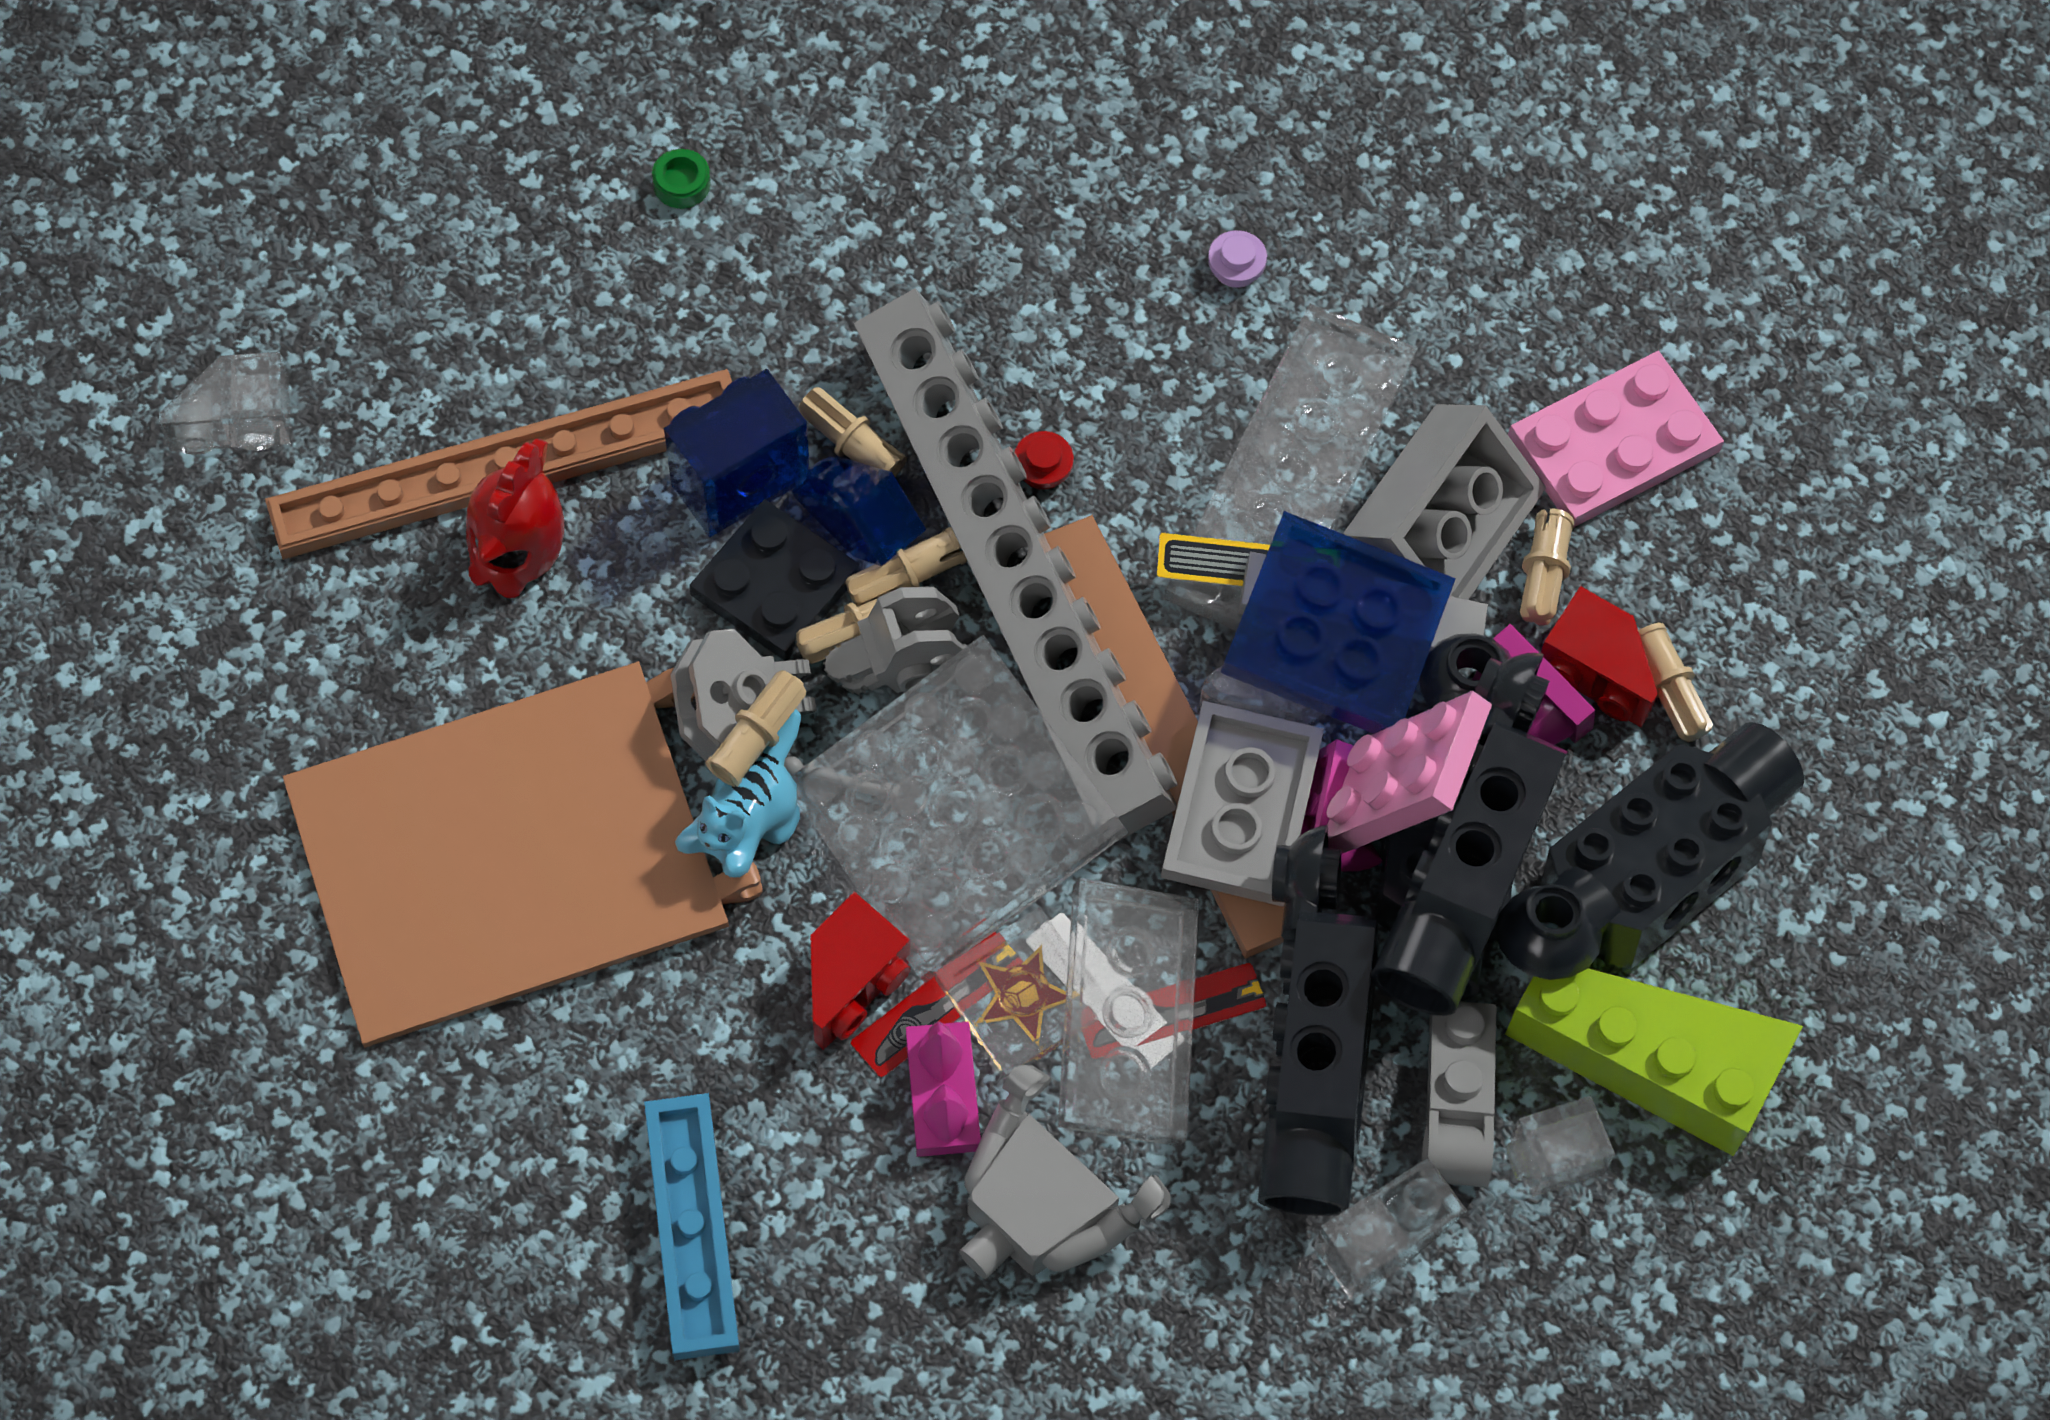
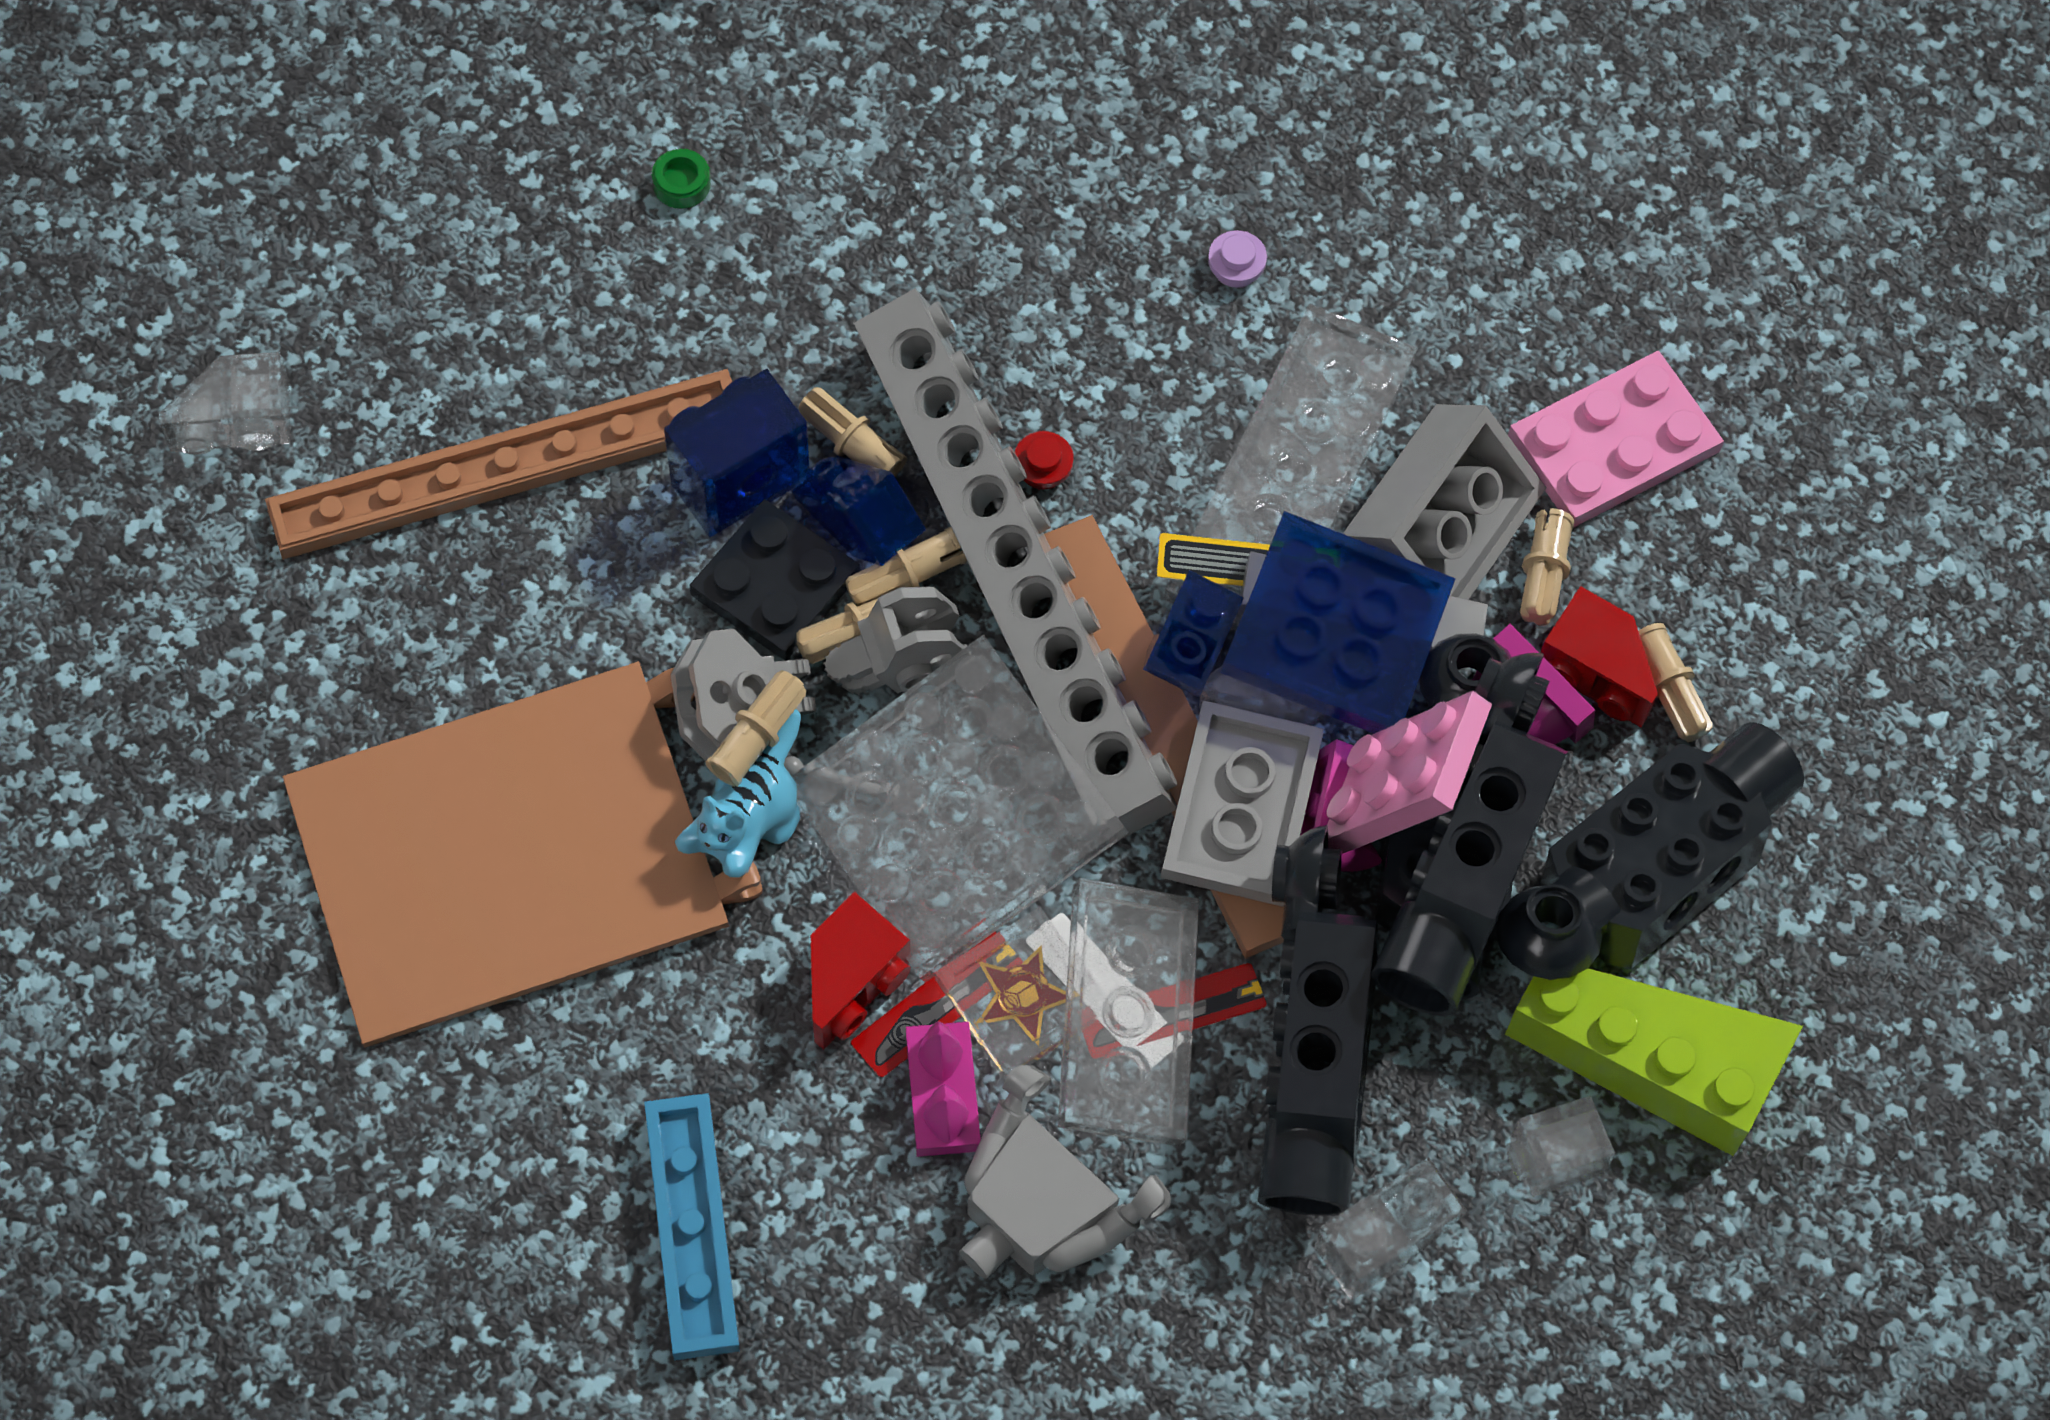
red piece [466,438,564,598] -> none
light grey plate [1421,1001,1496,1188] -> none
none -> clear blue slope [1143,570,1244,697]

